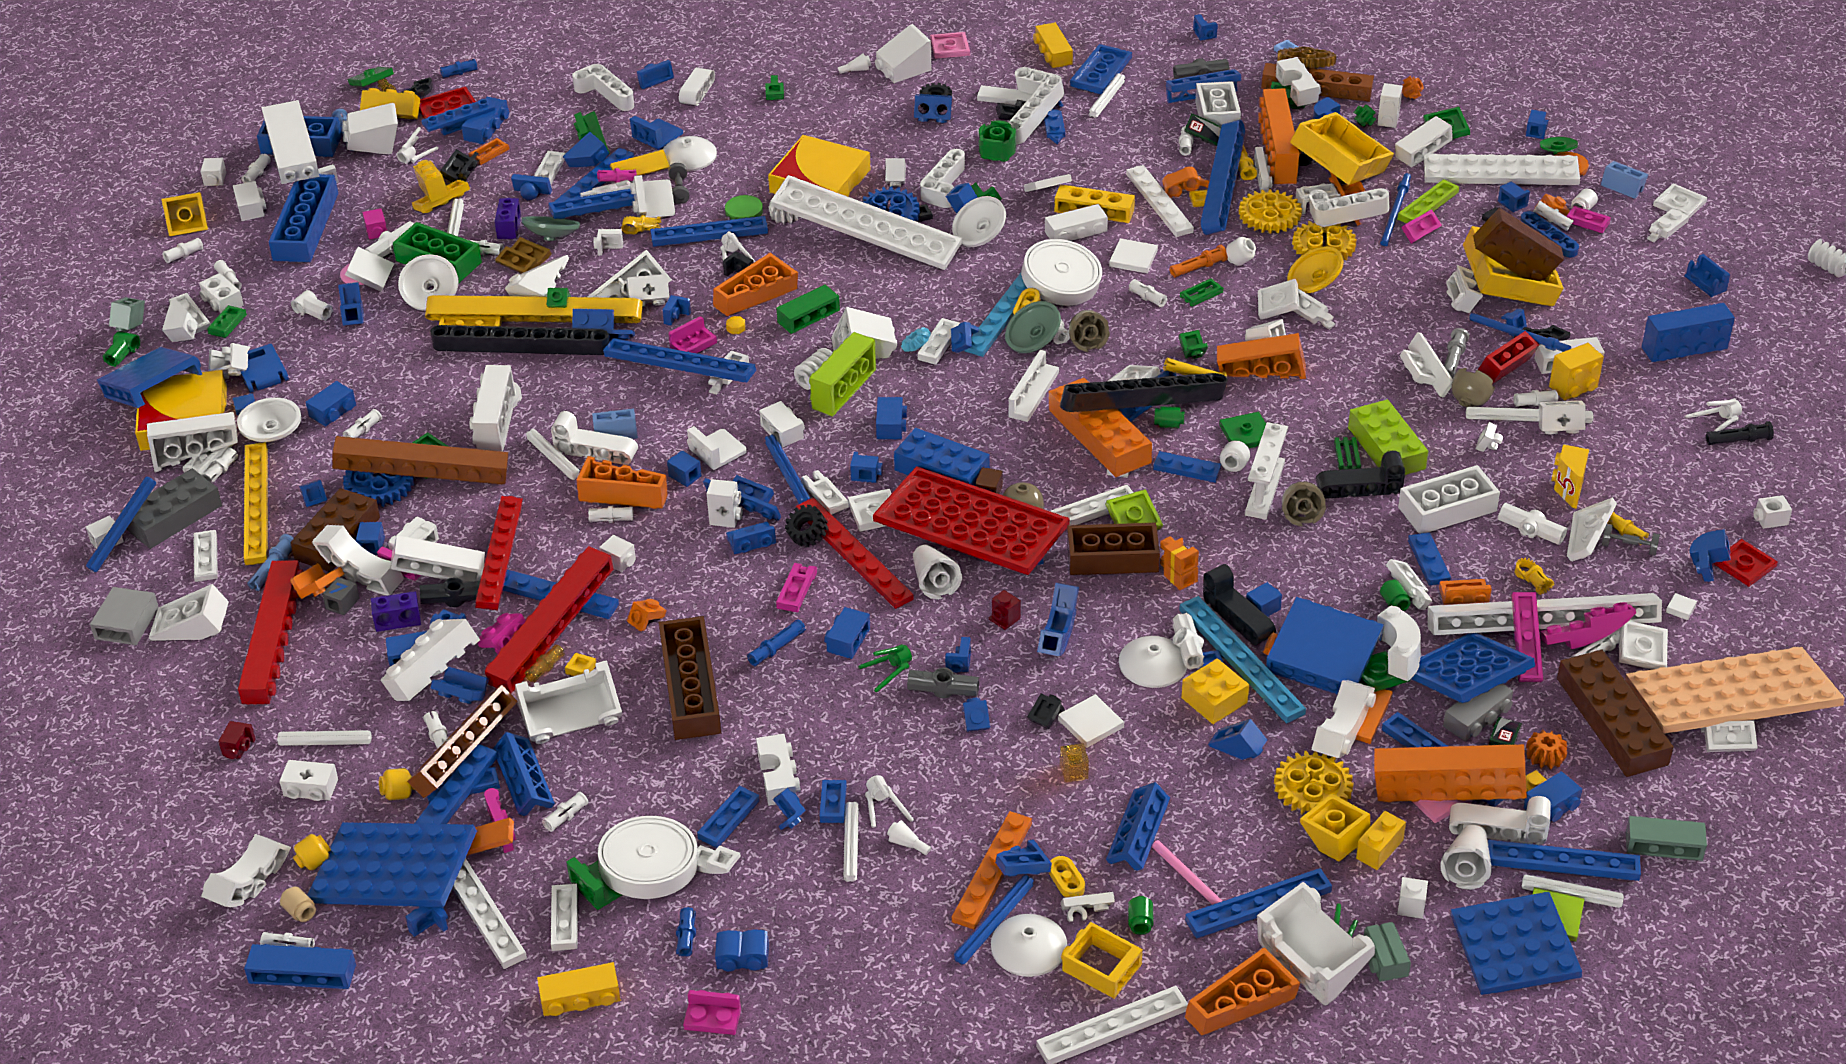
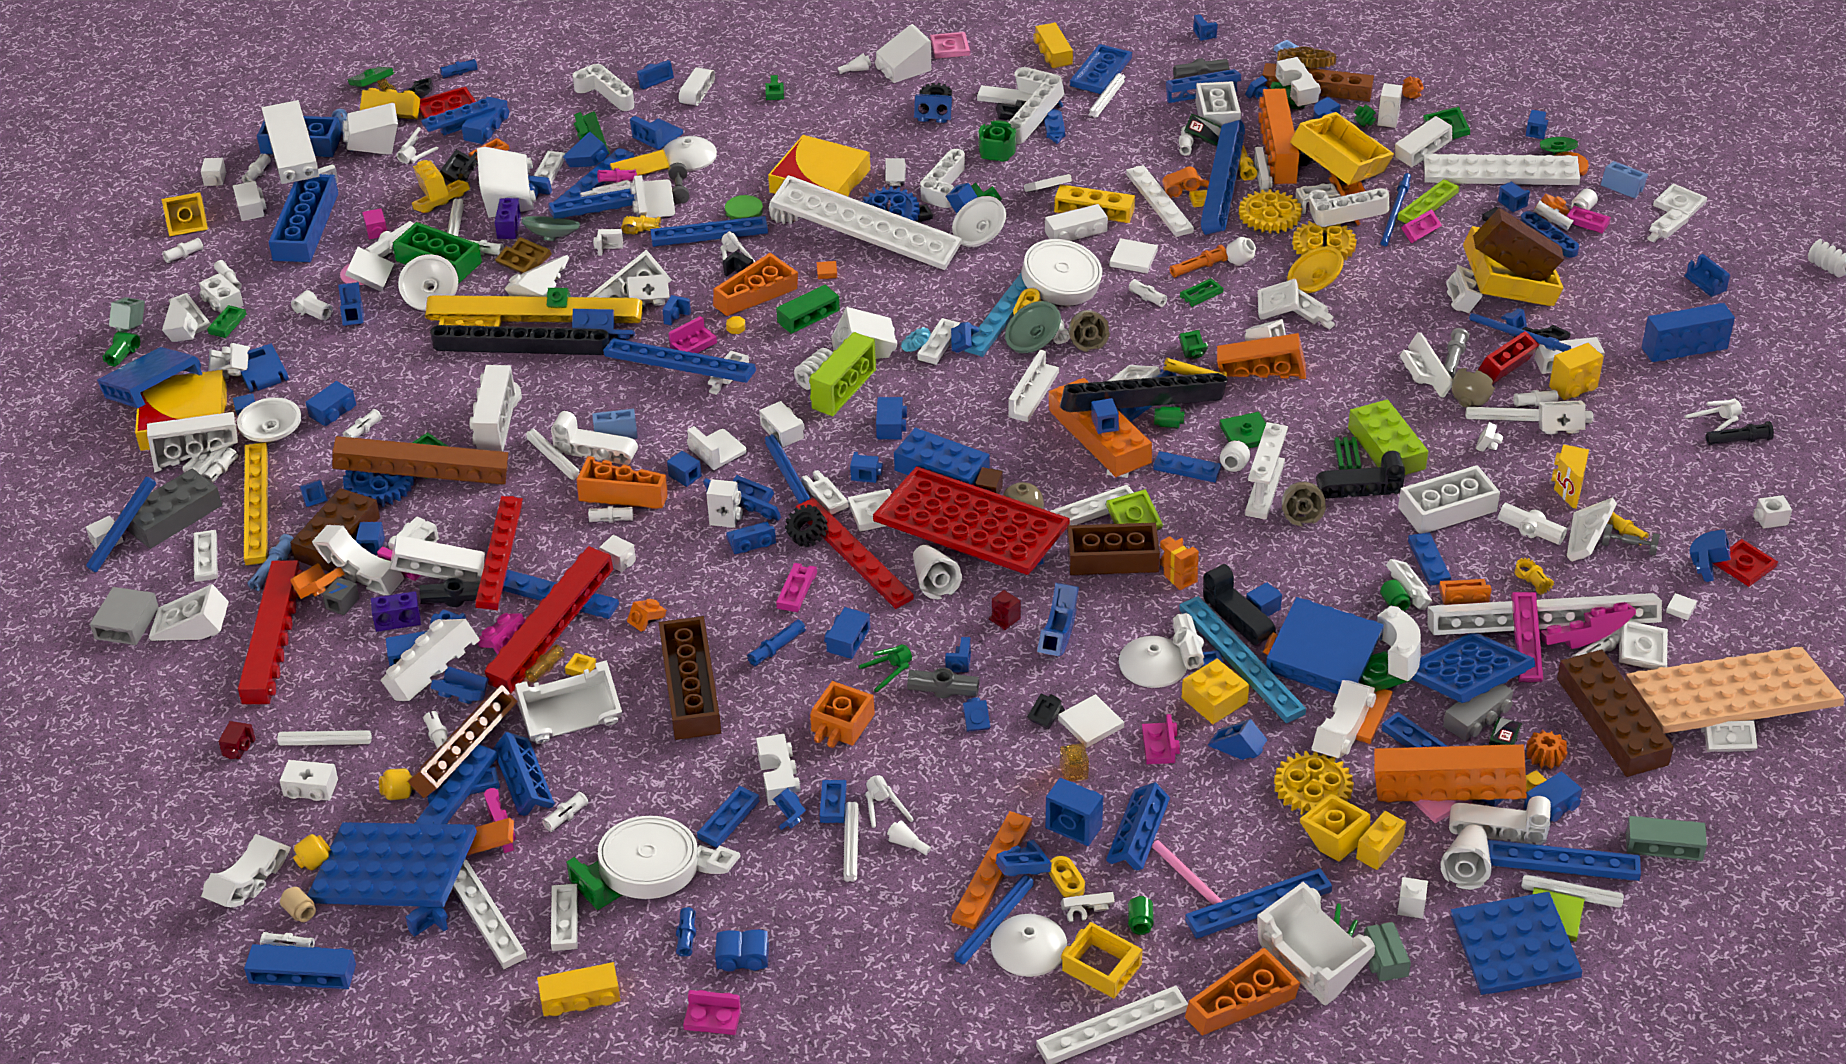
none -> white windscreen [477,147,536,218]
none -> orange hinge [810,681,875,748]
none -> orange tile [816,261,837,279]
none -> blue brick [1045,778,1103,847]
none -> blue brick [1091,398,1119,434]
none -> dark pink bracket [1142,714,1180,764]
none -> blue tile [1245,75,1268,99]

